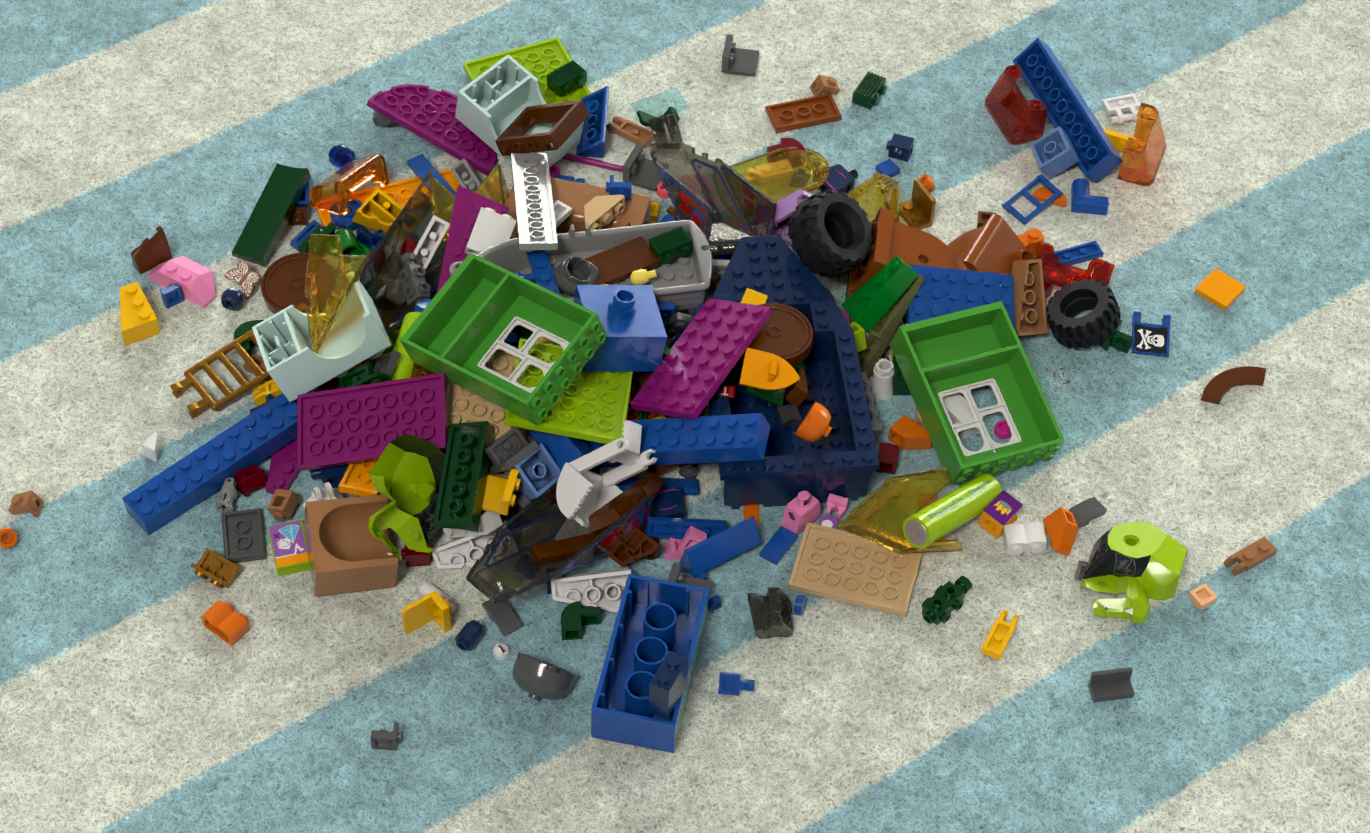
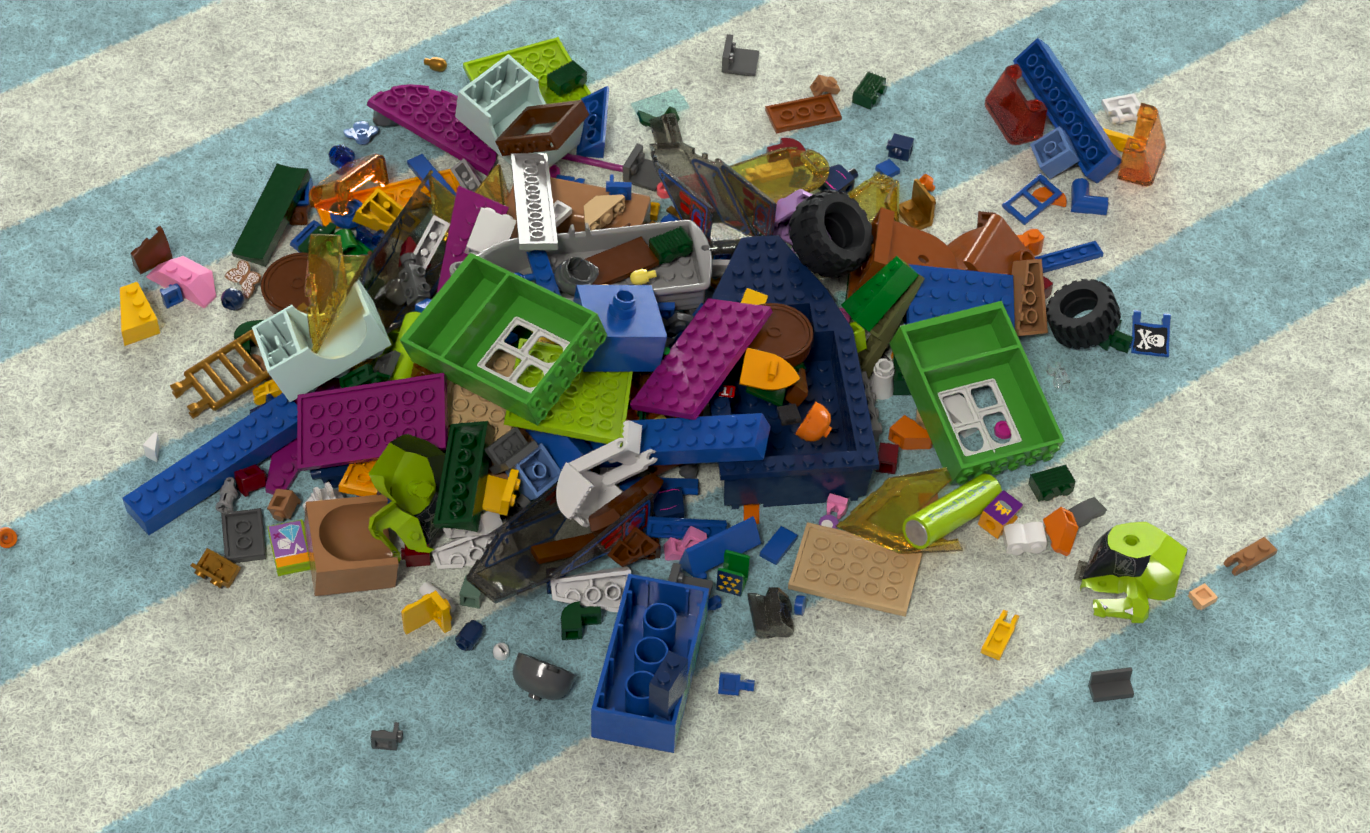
medium nougat bracket [8,490,44,517] -> none
orange brick [201,600,249,646] -> none
dark grey slope [482,594,522,636] -> none
medium nougat hinge [606,116,655,148] -> none
bright pink torso [781,491,821,535] -> none
dark green brick [922,576,972,625] -> none
clear red windscreen [1036,240,1115,287] -> none
light orange tile [1194,268,1246,310] -> none
reddish brown tile [1201,366,1267,405] -> none
none -> medium blue plate [343,121,379,144]
none -> pearl gold cylinder [424,57,447,72]
none -> sand green brick [459,575,486,609]
none -> piece [716,550,750,597]
none -> dark green brick [1028,464,1076,502]

